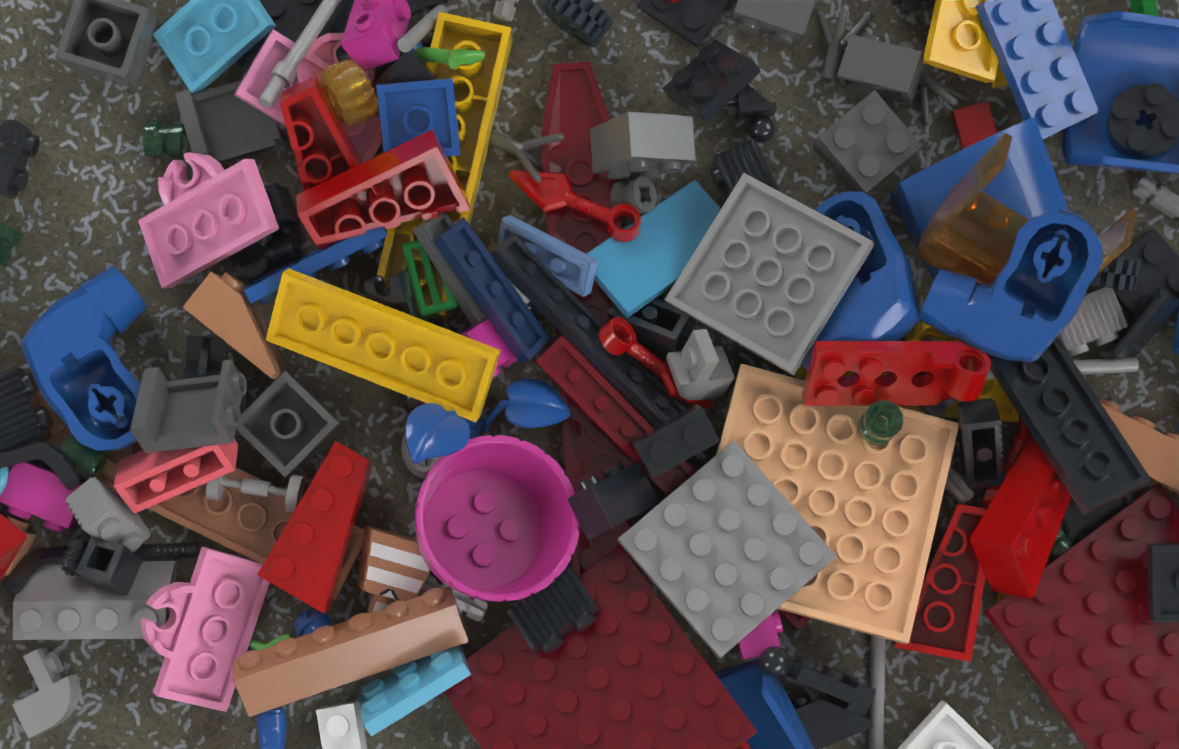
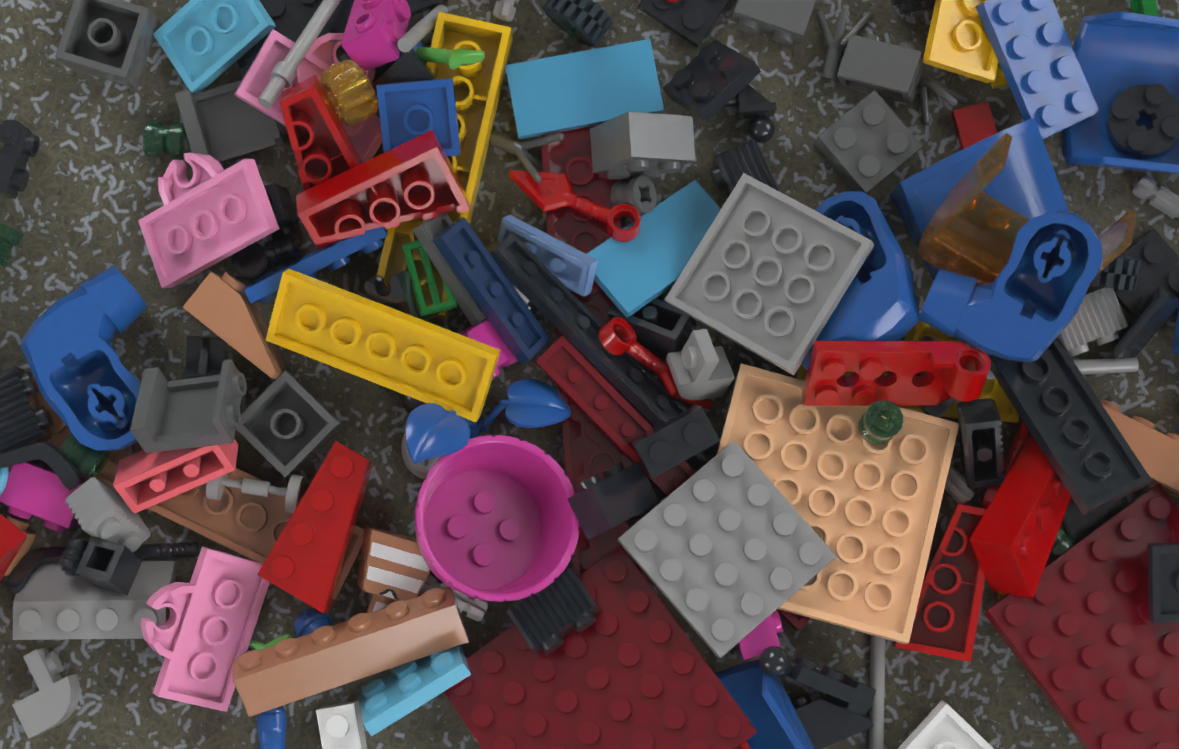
none -> dark azure tile [505,39,664,139]

